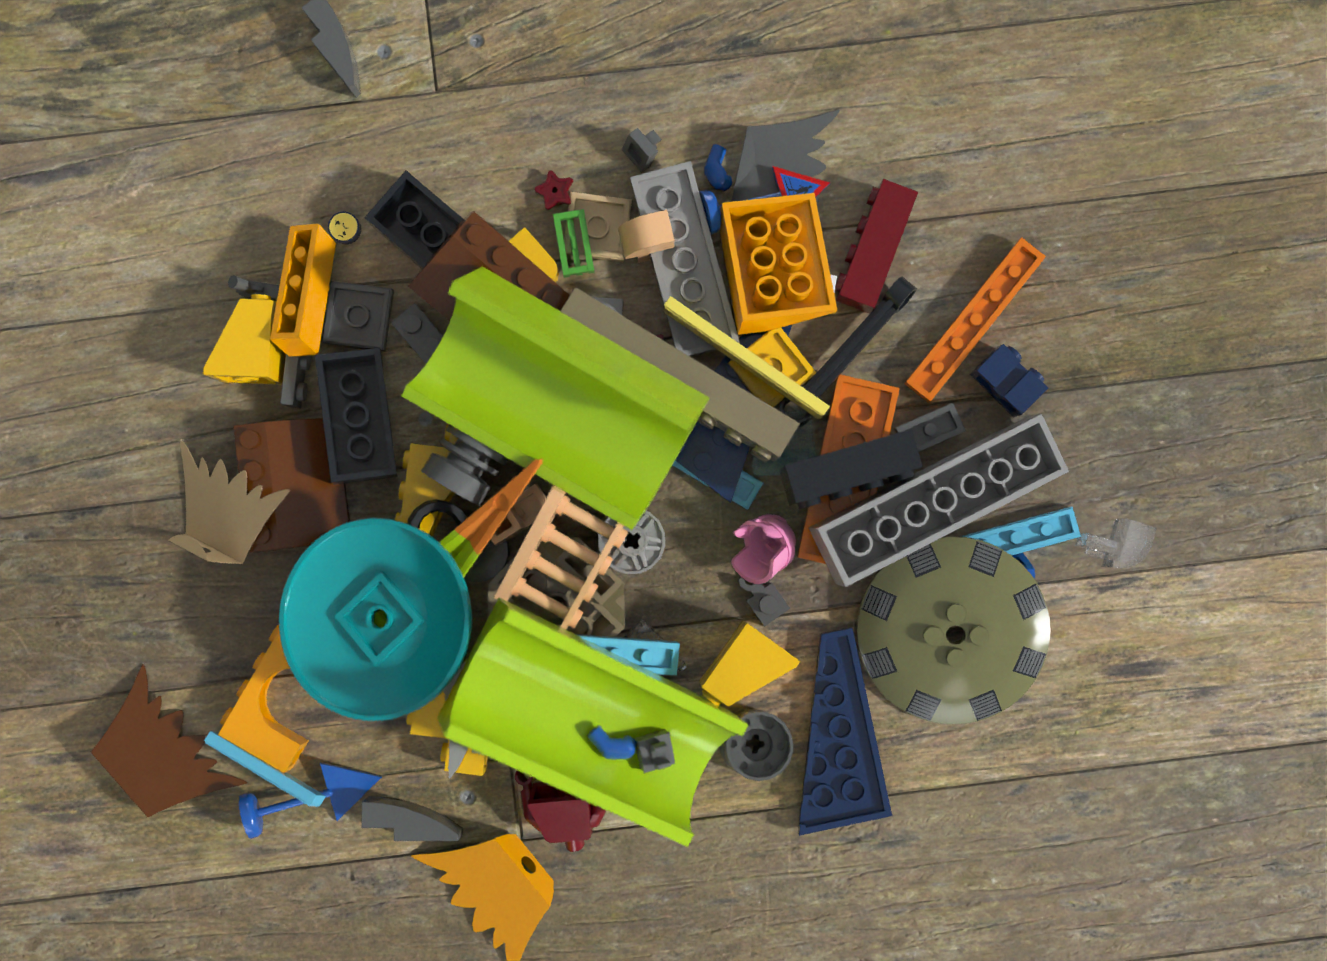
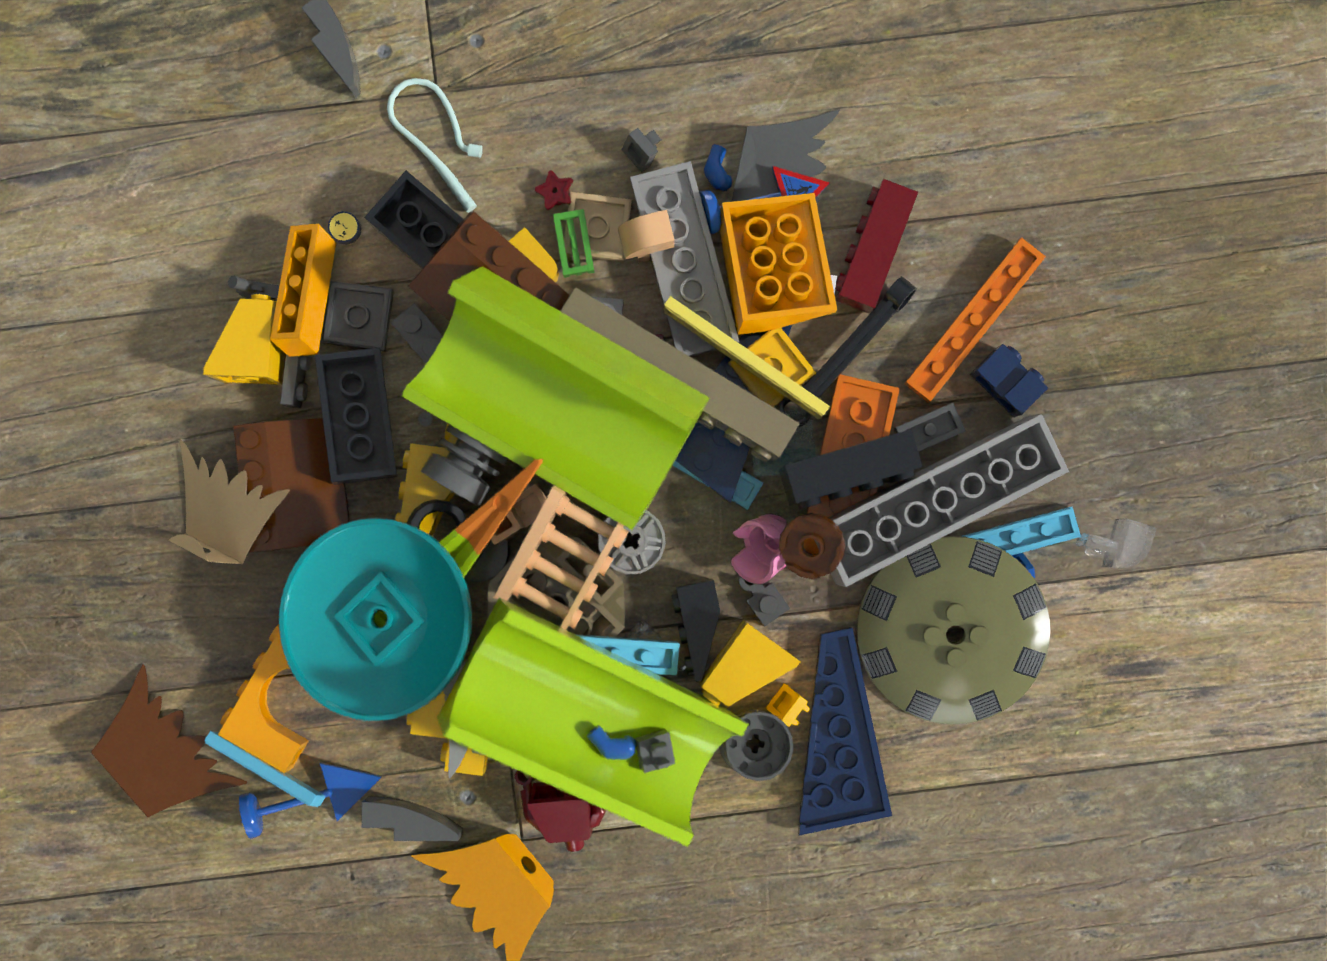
none -> light aqua piece [387,78,482,213]
none -> black slope [671,579,720,682]
none -> yellow tile [766,683,810,727]
none -> reddish brown tile [779,513,845,579]

